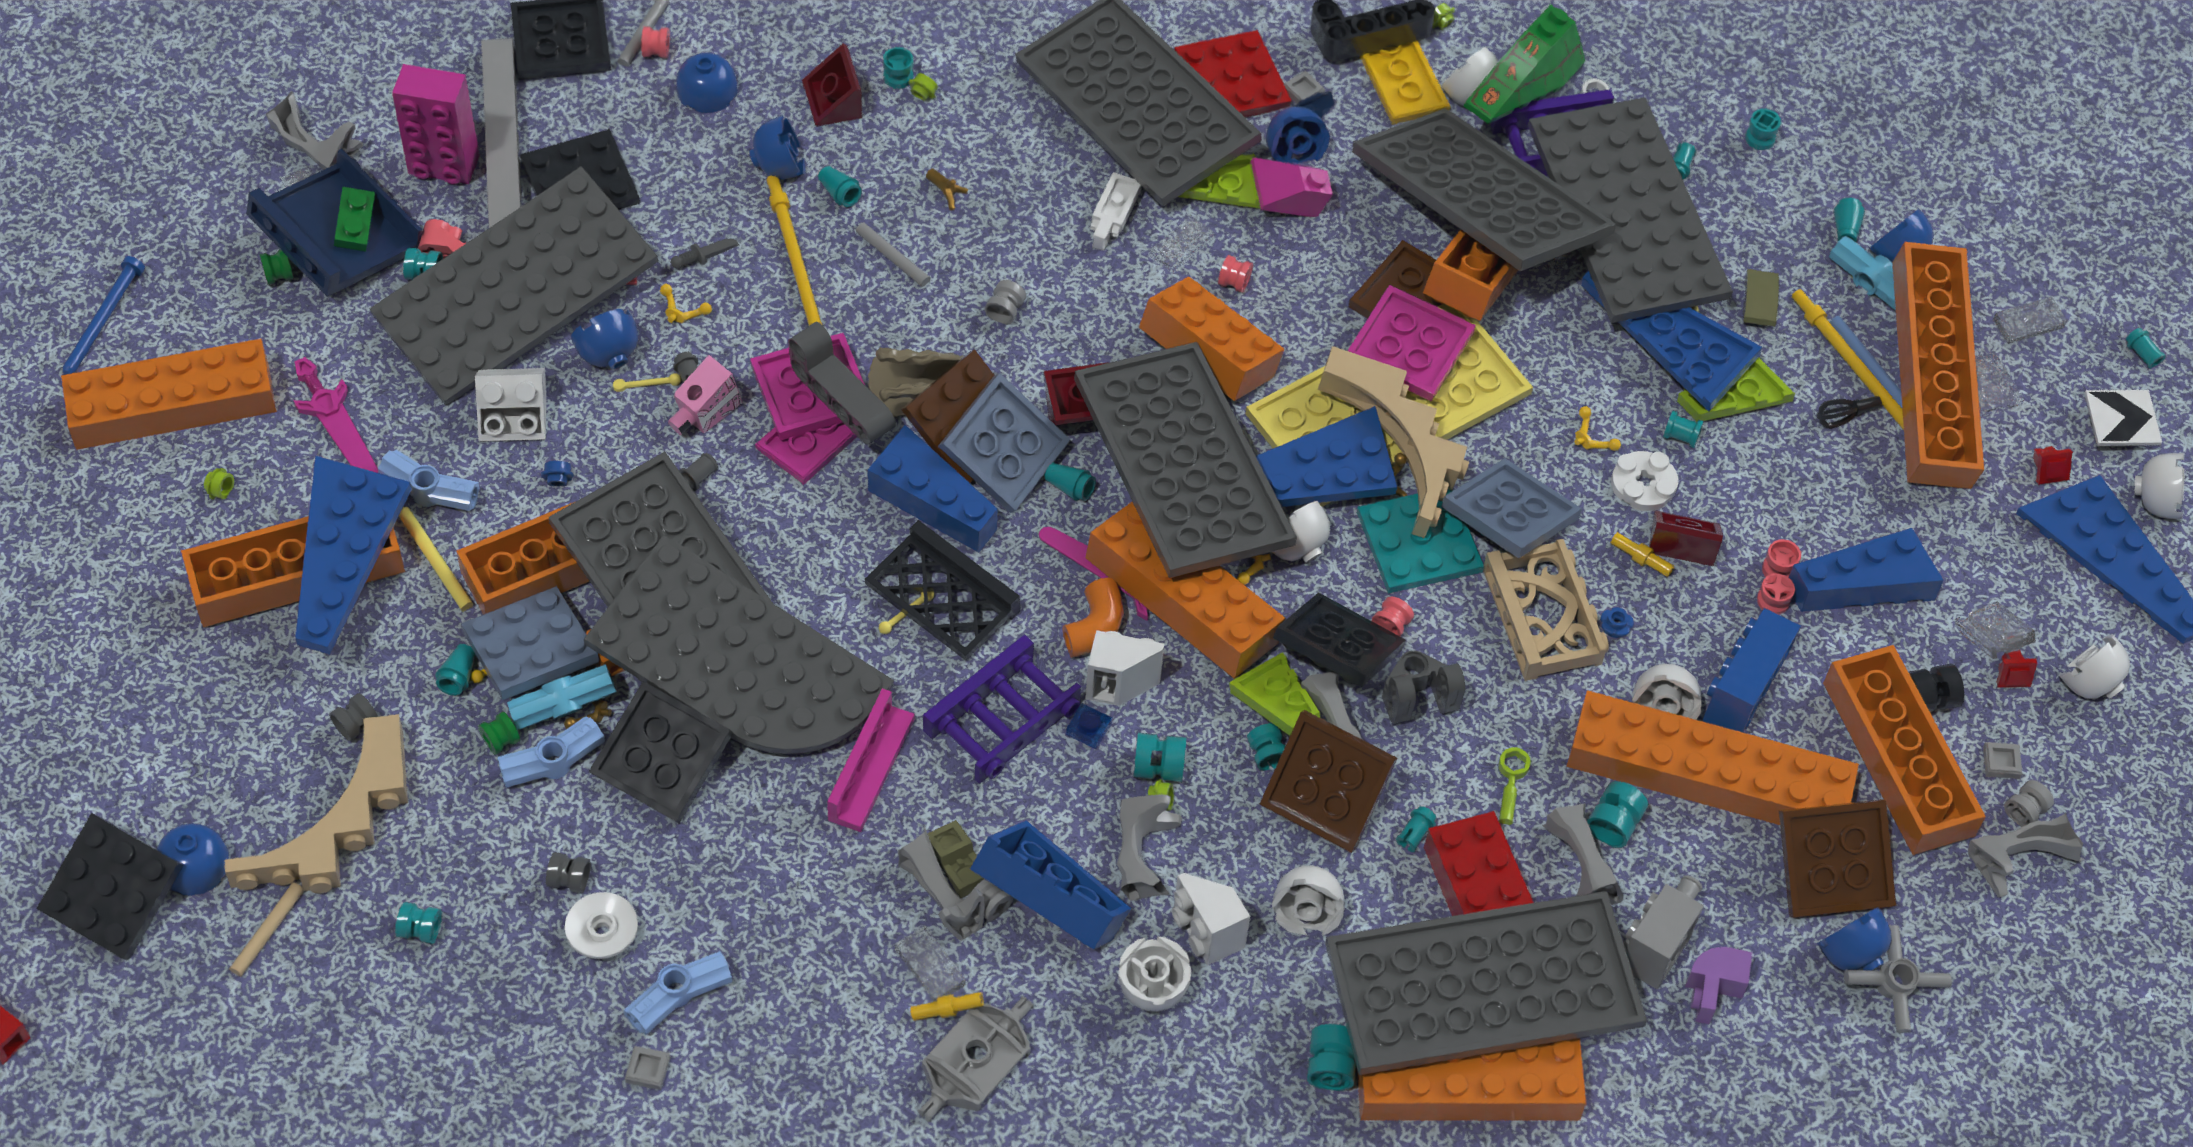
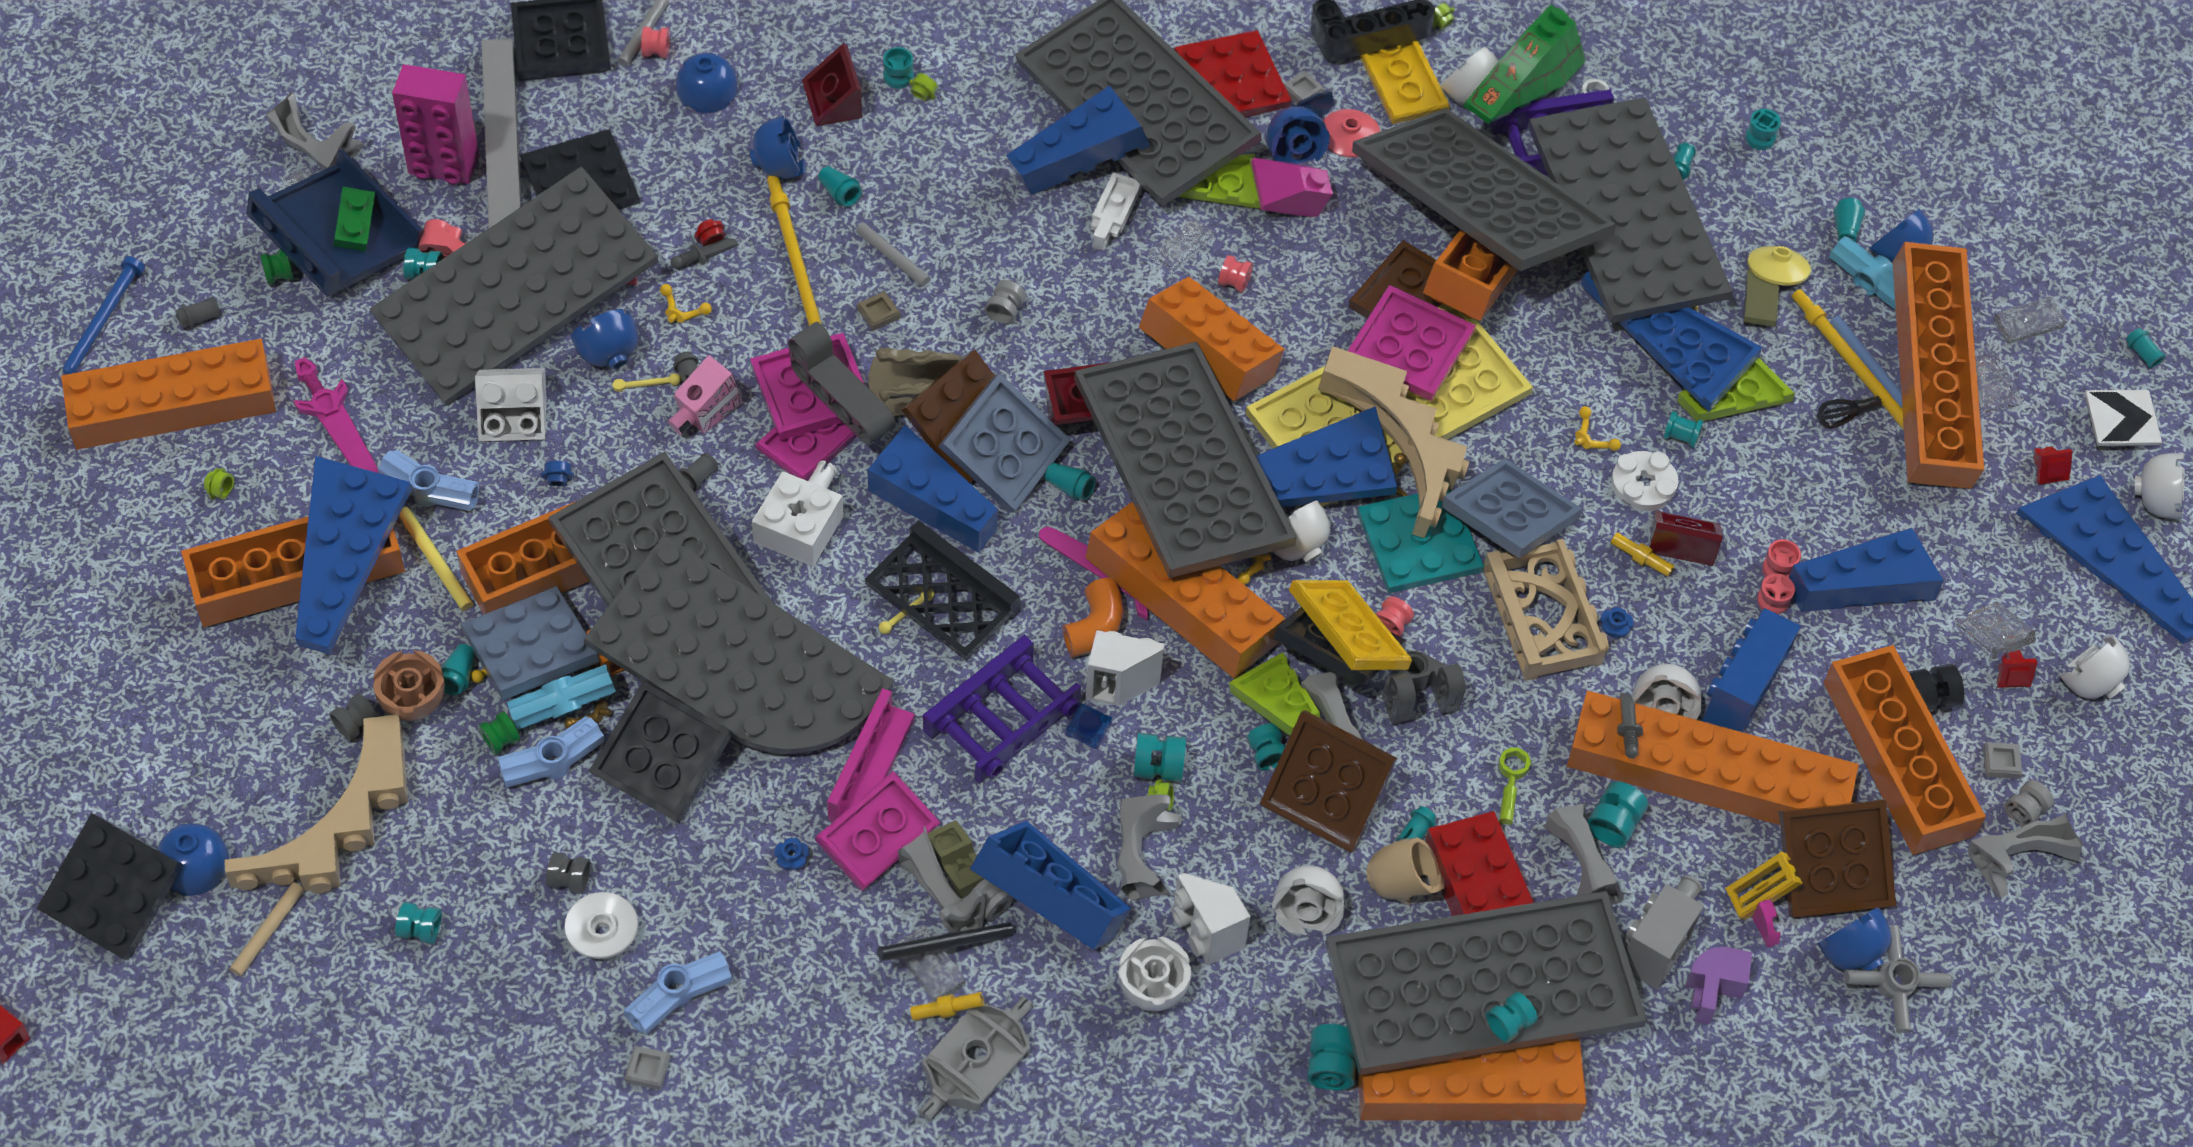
pearl gold bar [926,168,968,211] -> none
none -> dark grey pin [175,297,221,329]
none -> nougat cylinder [373,650,445,721]
none -> red plate [694,219,725,246]
none -> white brick [752,461,843,567]
none -> blue plate [774,837,809,871]
none -> dark pink tile [814,771,941,891]
none -> dark tan tile [857,291,901,331]
none -> black bar [877,922,1014,961]
none -> blue wedge [1006,86,1150,195]
none -> yellow tile [1289,580,1412,670]
none -> coral dish [1323,109,1381,157]
none -> tan piece [1366,838,1444,906]
none -> teal wheel [1485,992,1538,1043]
none -> dark grey piece [1617,693,1643,759]
none -> yellow tile [1725,851,1802,920]
none -> light yellow dish [1747,246,1811,286]
none -> dark pink tile [1752,899,1781,948]

